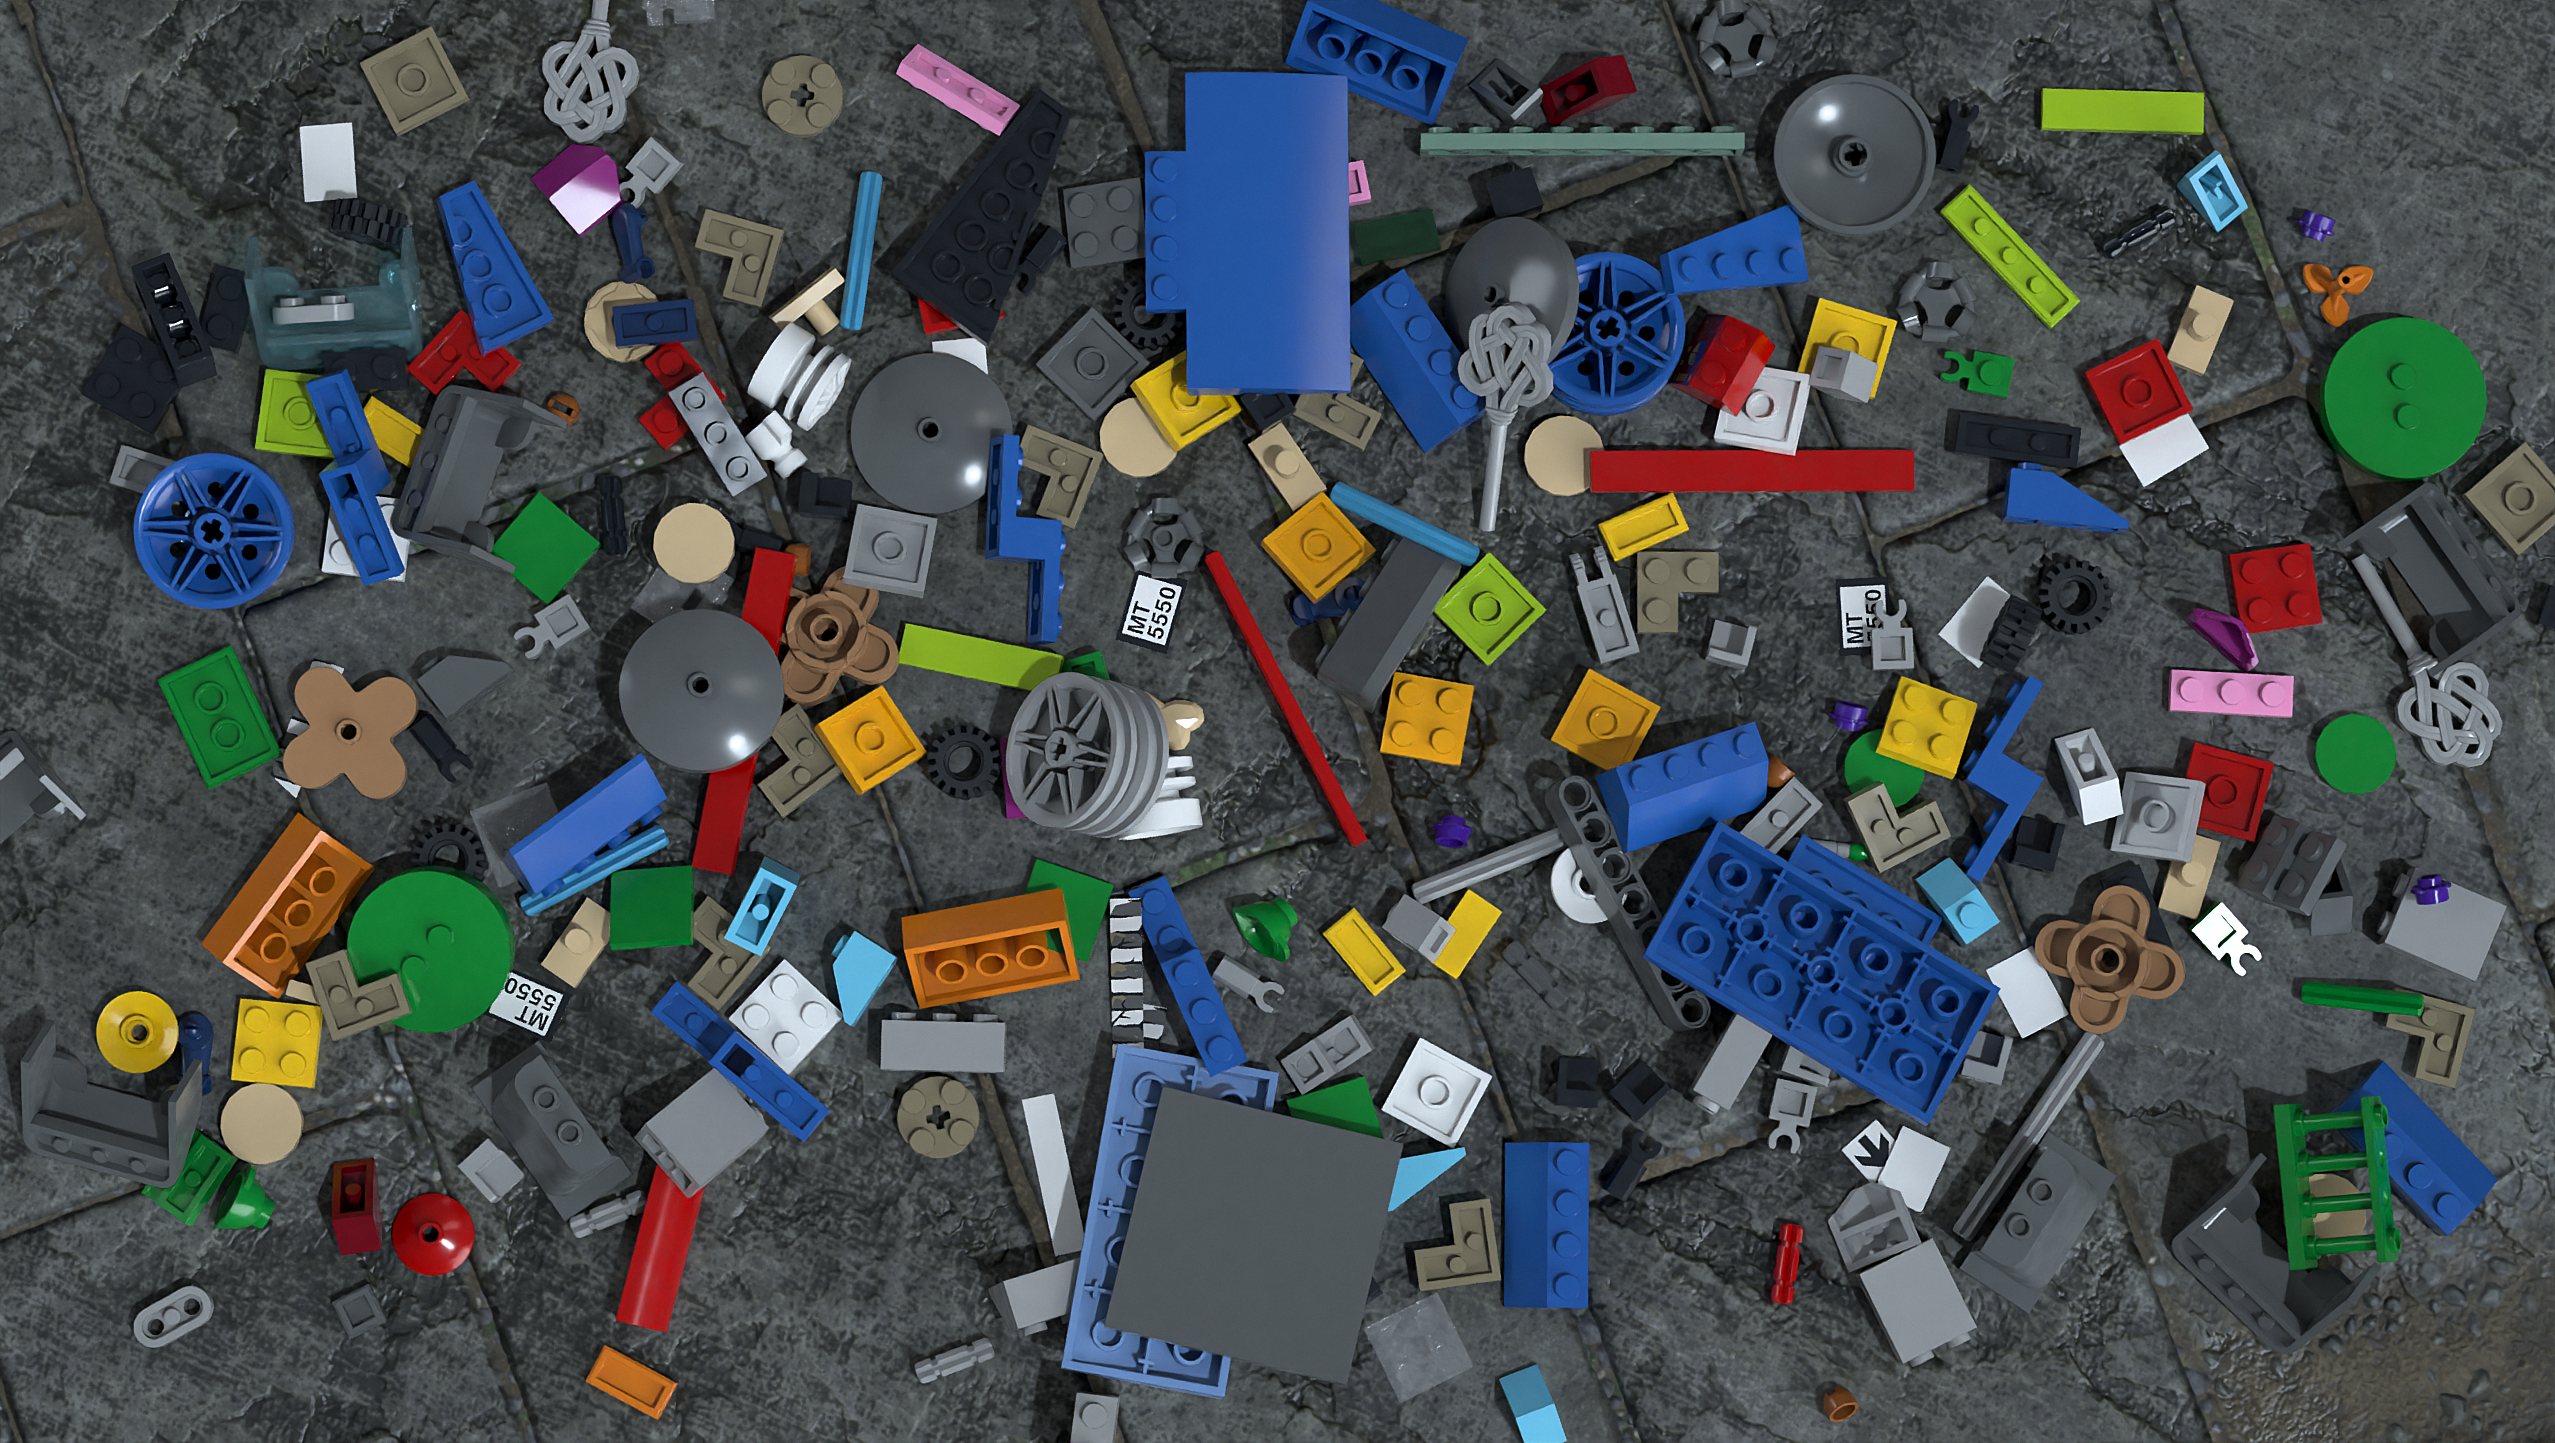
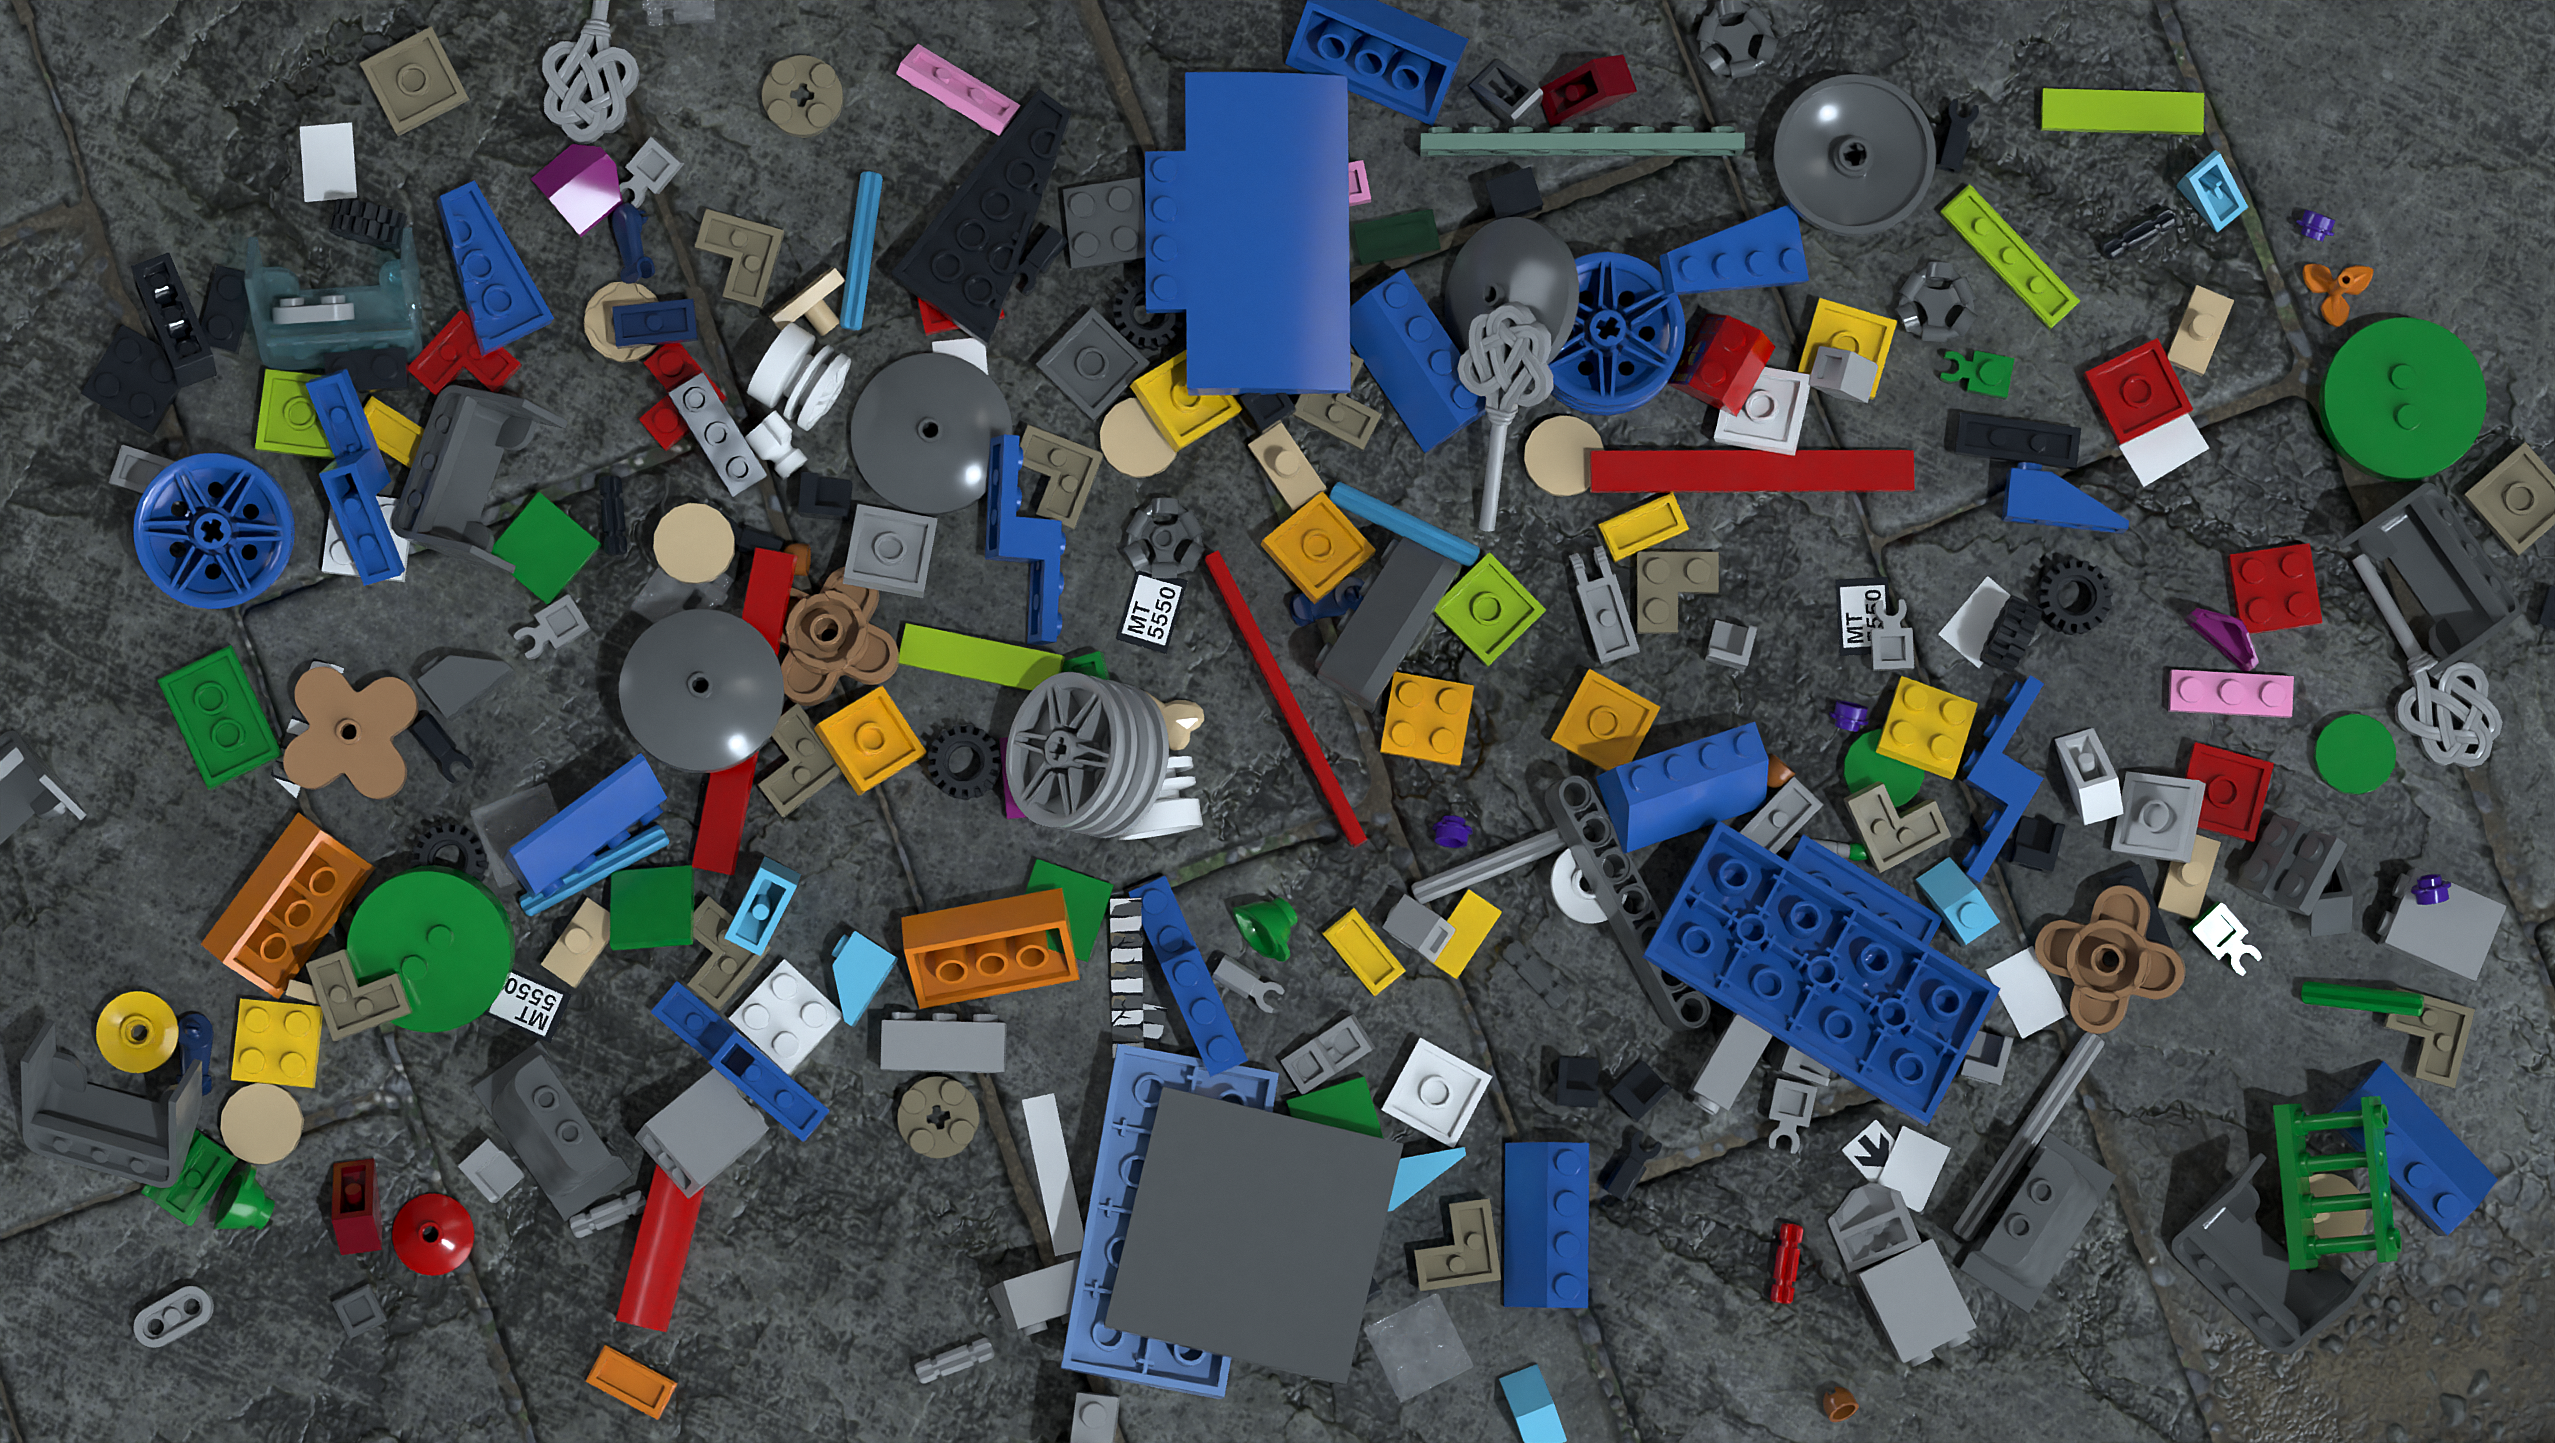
dark orange hinge [546,393,580,427] -> none

